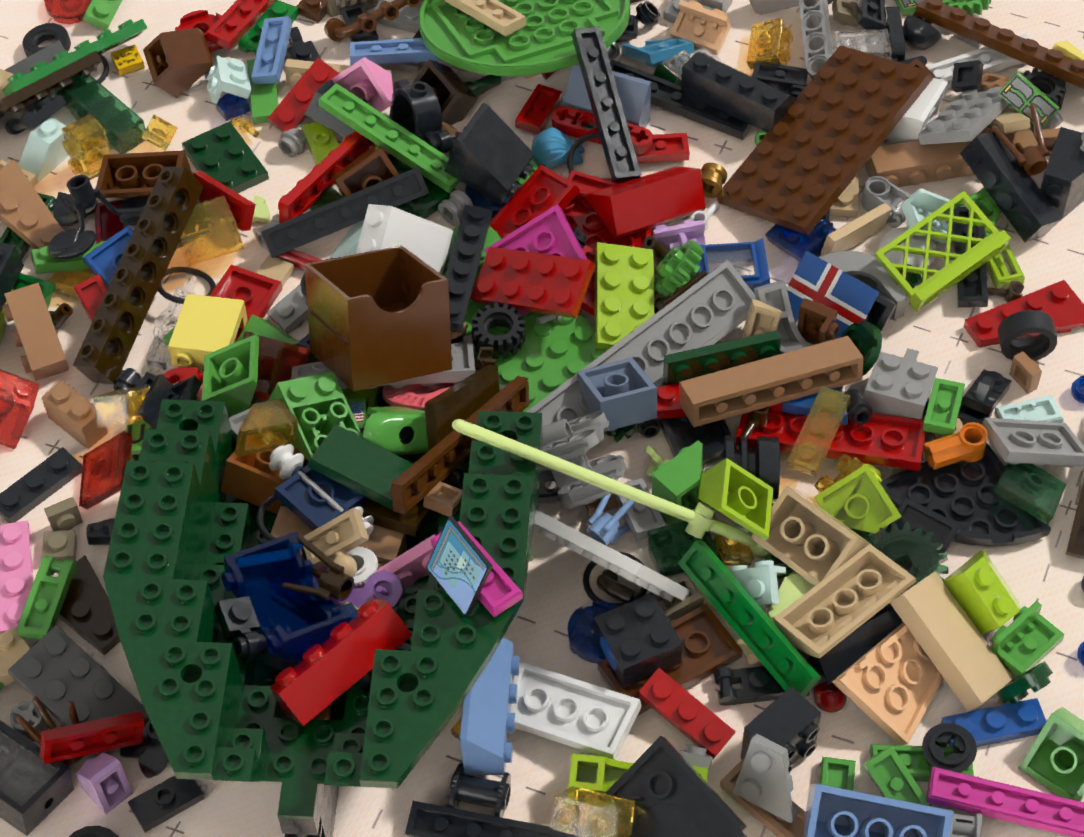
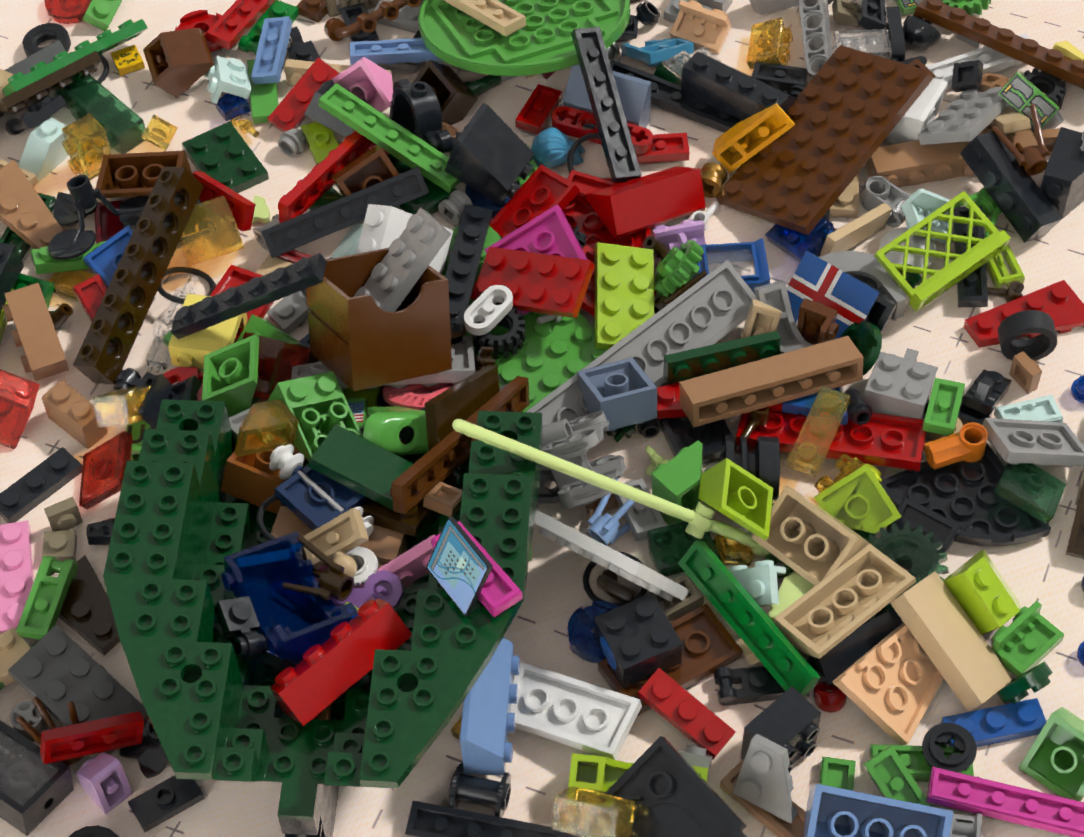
none -> black plate [171,253,327,339]
none -> light grey plate [354,207,451,312]
none -> white plate [464,285,513,335]
none -> light orange slope [712,103,795,173]

